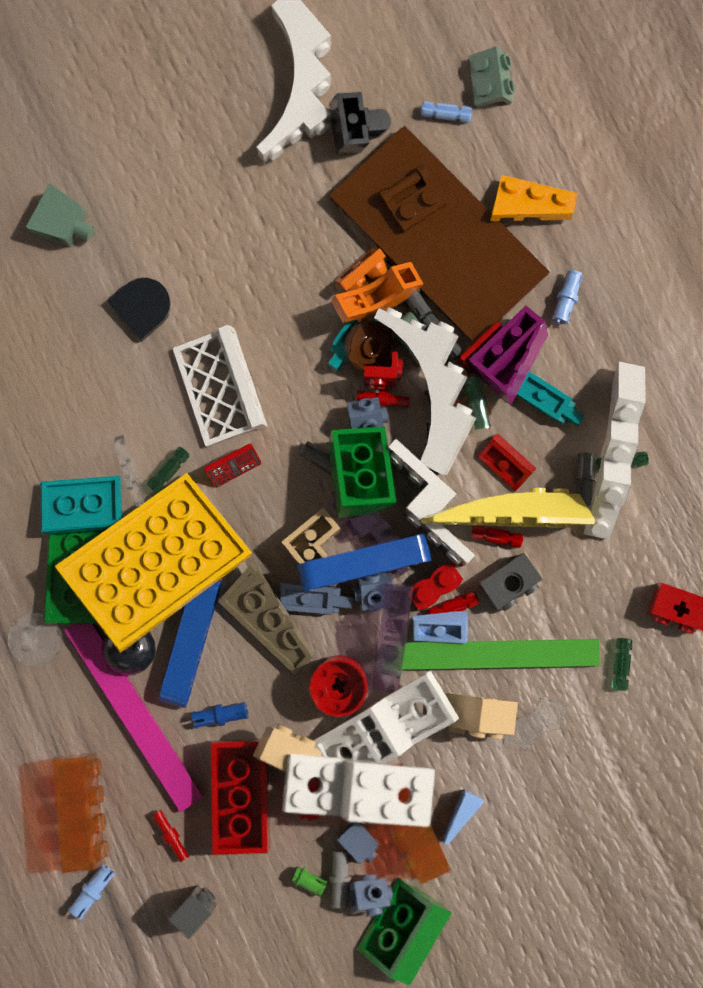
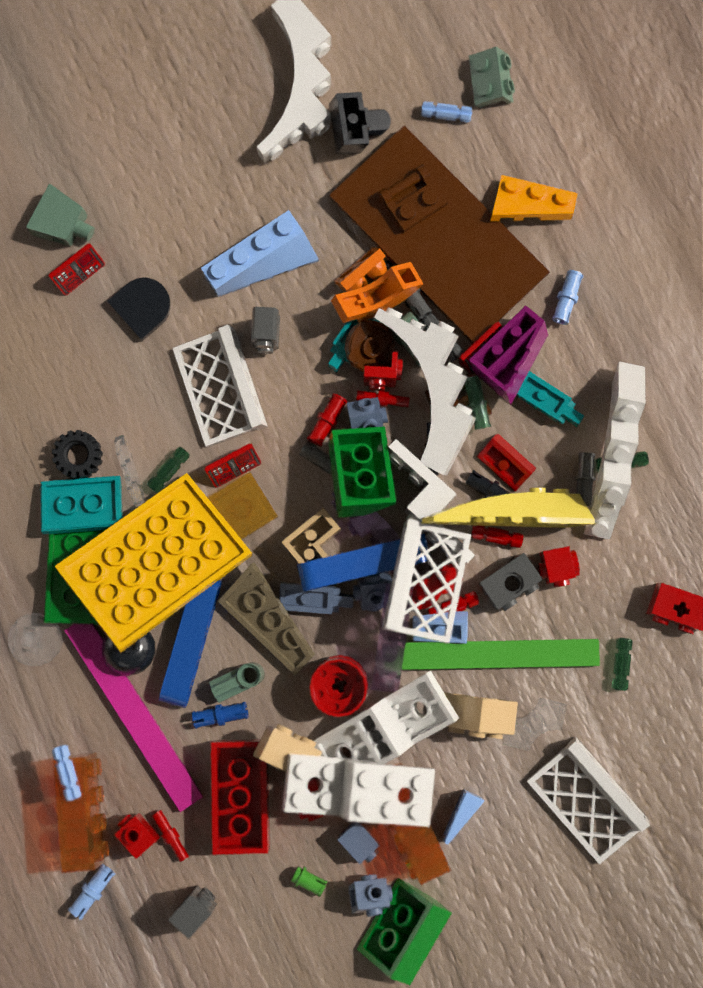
light grey pin [329,850,351,909] -> none
none -> slope [49,243,105,295]
none -> black tyre [52,430,103,479]
none -> light blue axle [52,745,81,801]
none -> red brick [114,813,160,859]
none -> light blue wedge [201,210,319,297]
none -> clear yellow tile [208,472,278,540]
none -> sand green piece [209,662,265,703]
none -> dark grey brick [251,307,280,354]
none -> red pin [307,393,348,447]
none -> white fence [382,519,471,643]
none -> black pin [465,470,512,498]
none -> white fence [527,736,650,865]
none -> red brick [538,546,580,588]

